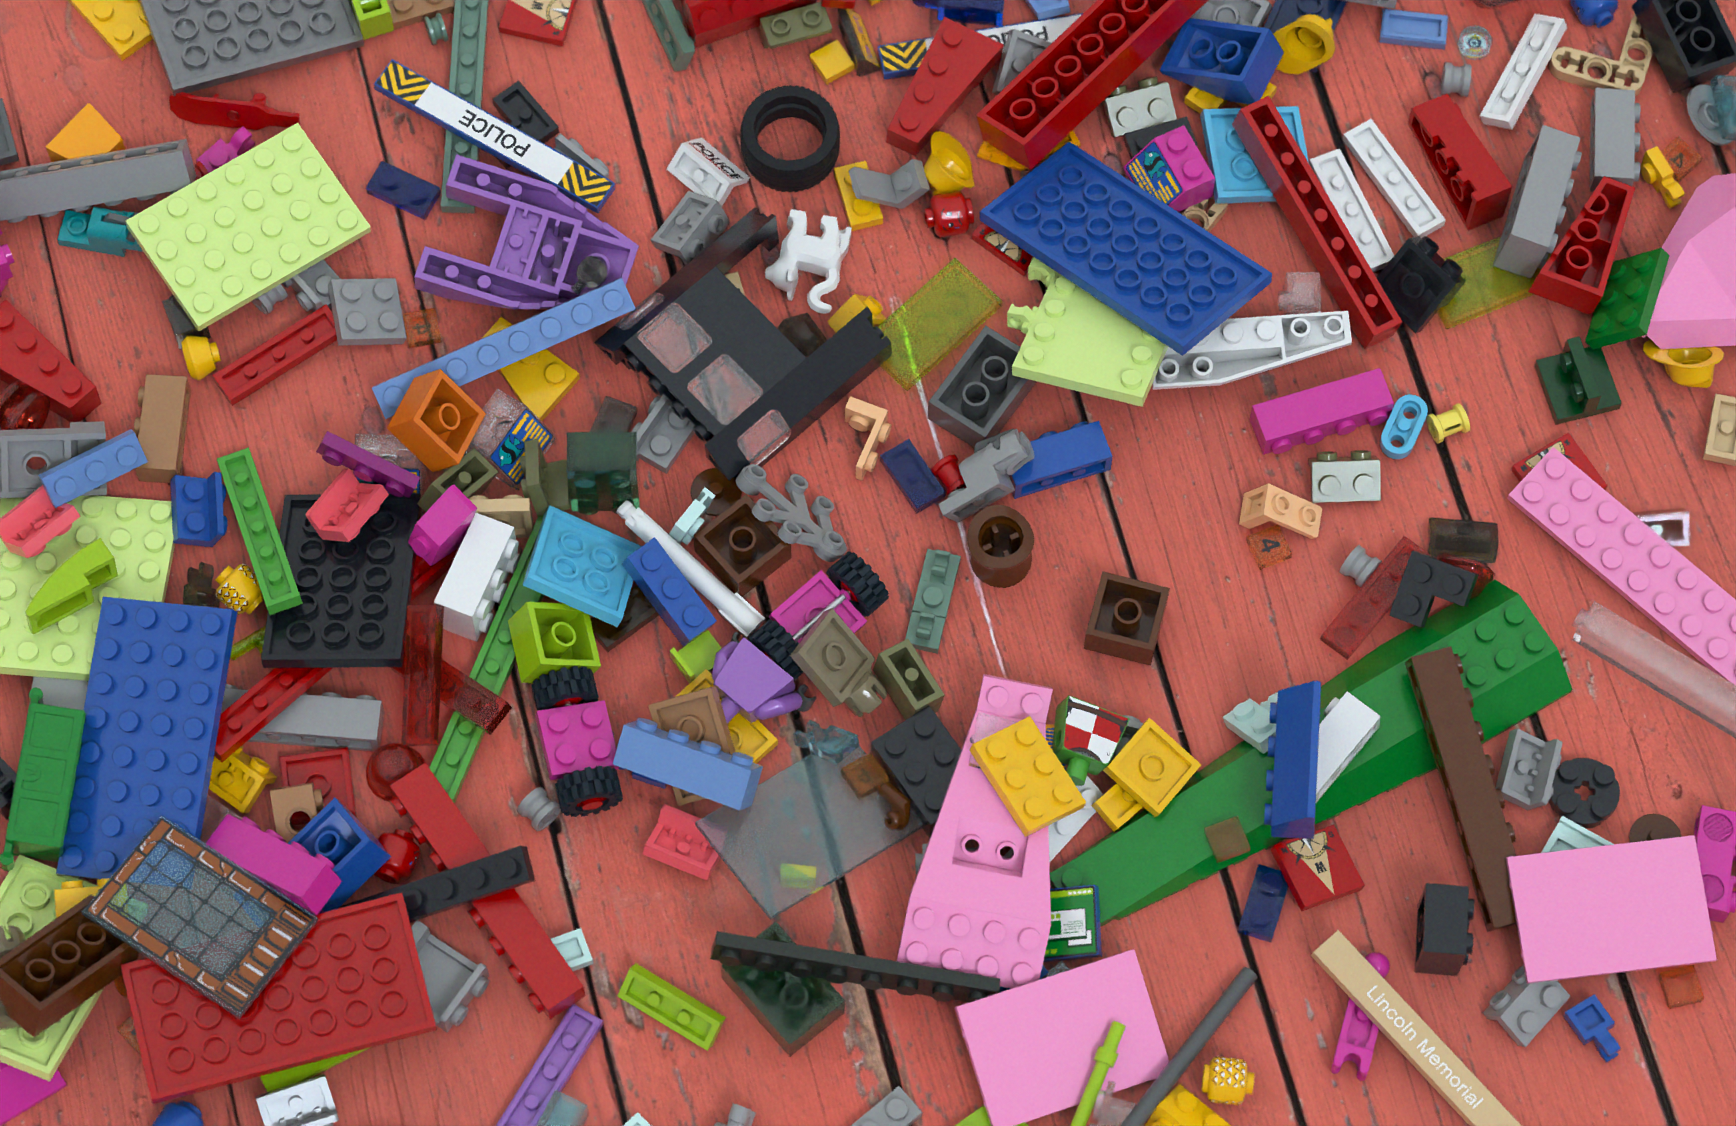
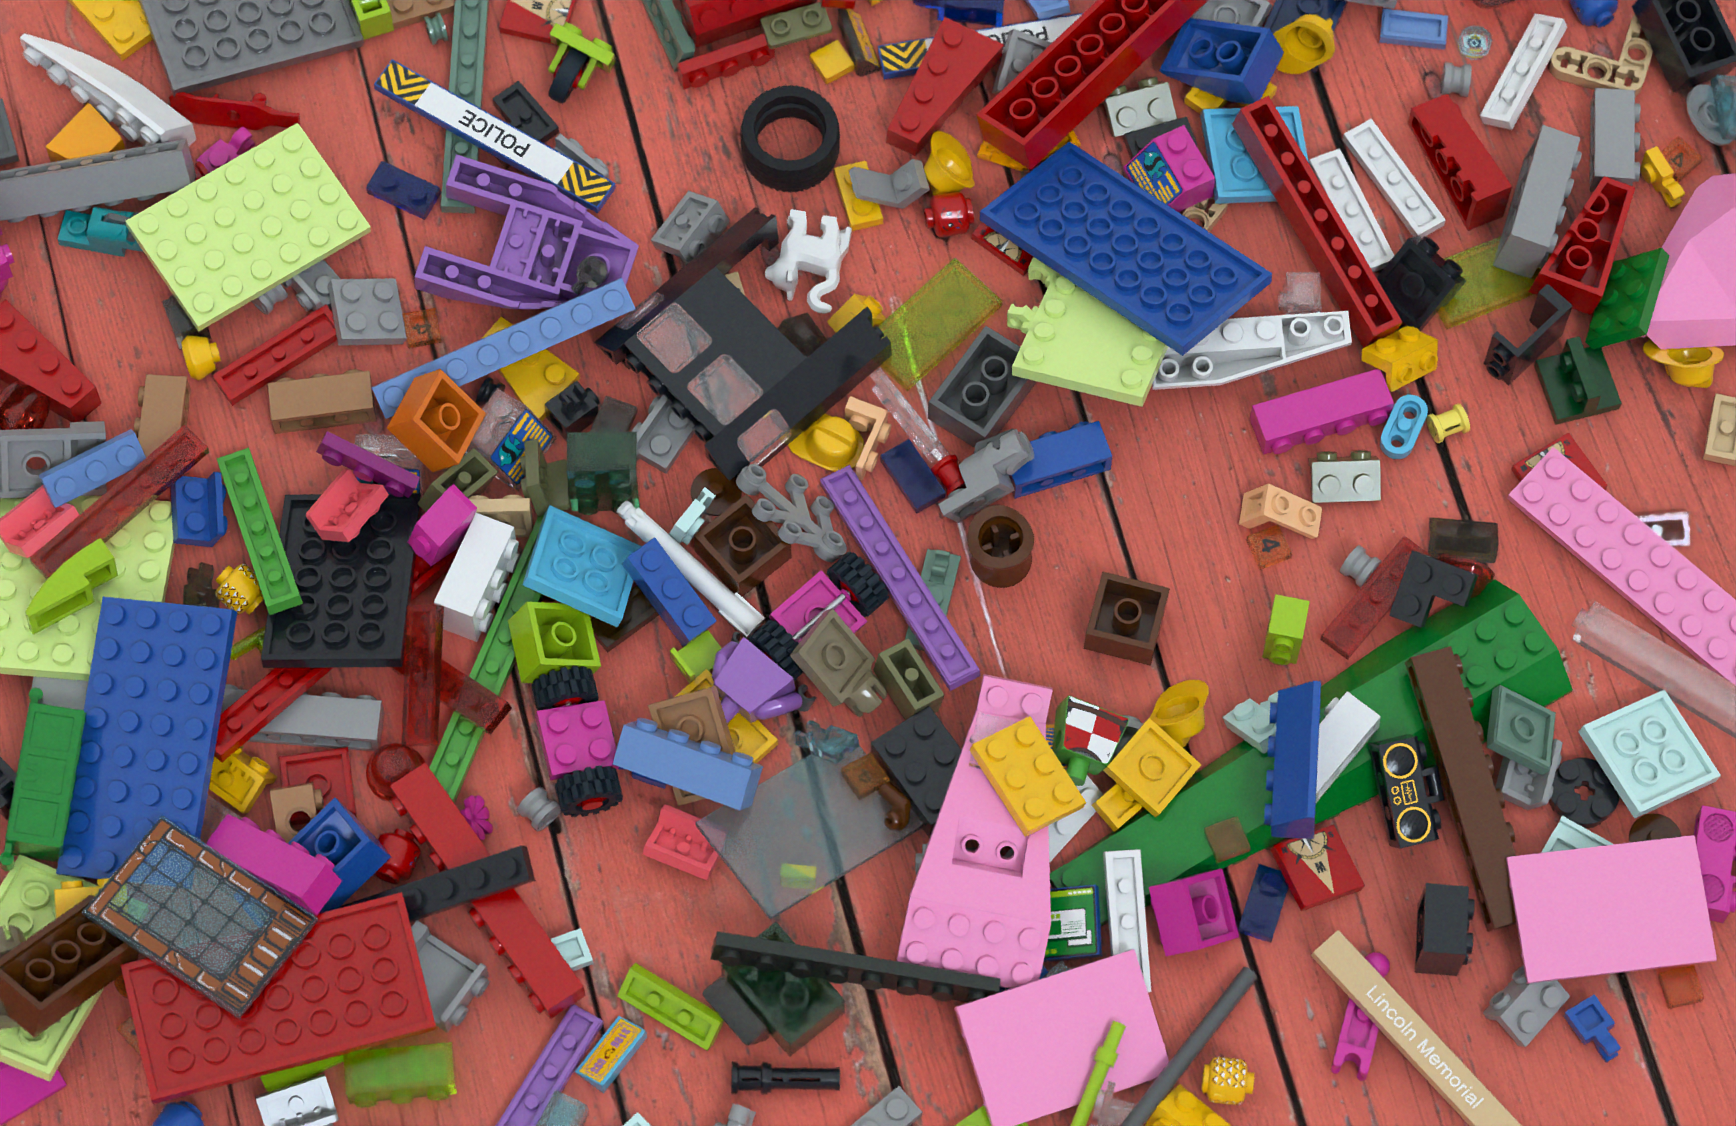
white panel [667,138,750,207] -> none
none -> white wedge [20,33,196,146]
none -> clear red plate [30,425,209,579]
none -> medium nougat brick [268,369,376,434]
none -> clear neon green brick [343,1042,457,1108]
none -> dark pink plant [460,795,493,840]
none -> black bush [476,377,505,412]
none -> black brick [545,381,600,442]
none -> lime plate [548,22,616,104]
none -> slope [575,1016,647,1093]
none -> red plate [678,34,775,90]
none -> clear smoke slope [702,976,769,1045]
none -> black pin [731,1062,840,1094]
none -> yellow piece [786,414,864,472]
none -> medium lavender tile [820,465,980,691]
none -> clear plate [870,368,950,464]
none -> white plate [1103,849,1151,992]
none -> dark pink slope [1148,868,1239,956]
none -> yellow piece [1150,680,1209,747]
none -> lime brick [1262,594,1310,665]
none -> yellow bracket [1361,326,1438,392]
none -> black piece [1368,734,1445,849]
none -> black panel [1484,284,1573,386]
none -> sand green tile [1486,685,1556,775]
none -> light aqua plate [1578,689,1721,819]

